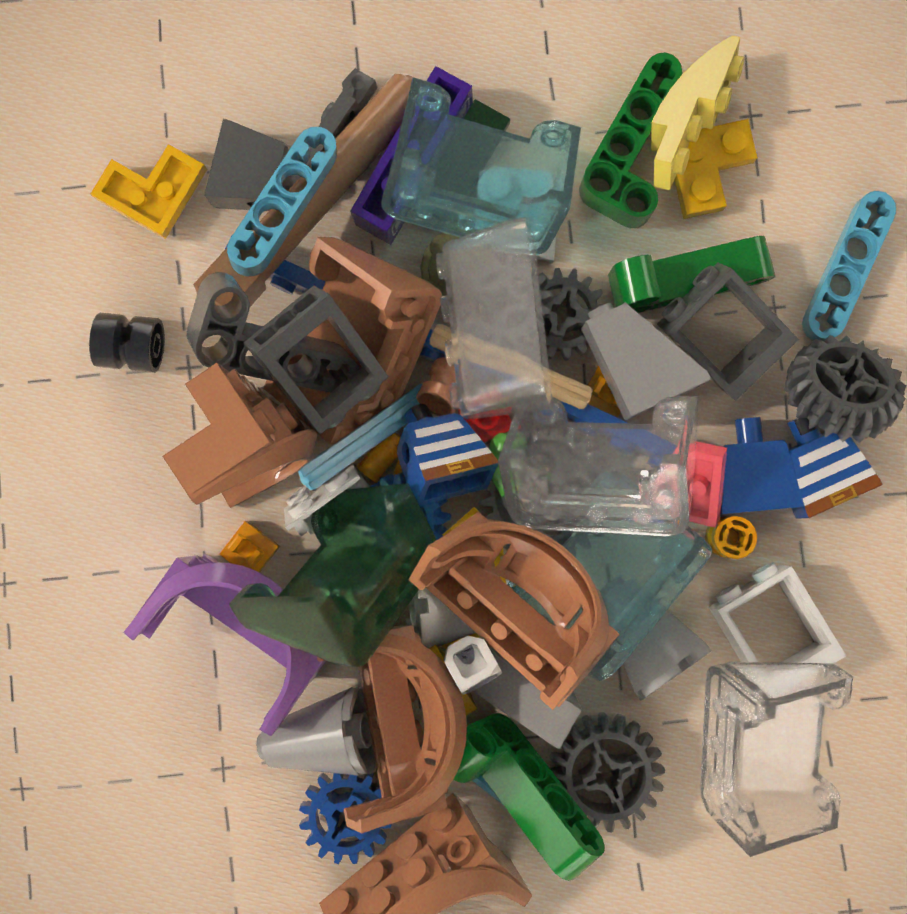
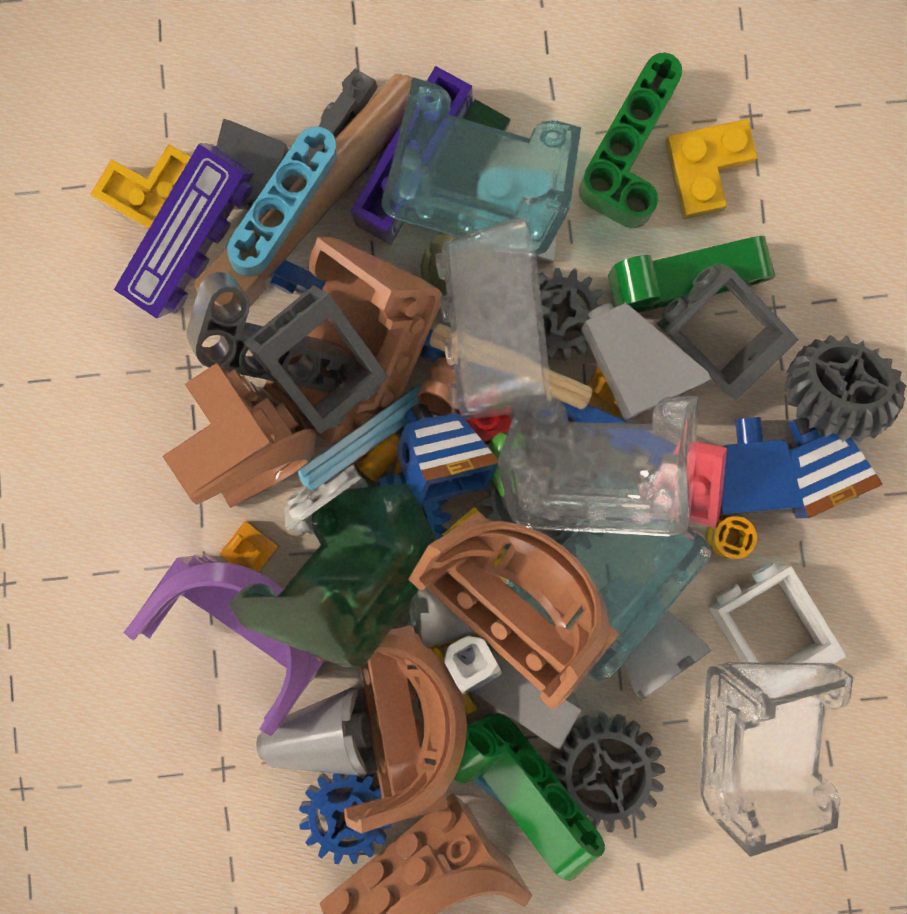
black wheel [89,312,165,373] -> none
light yellow slope [651,36,744,190] -> none
medium azure beam [802,191,896,341] -> none
none -> dark purple brick [114,143,255,319]

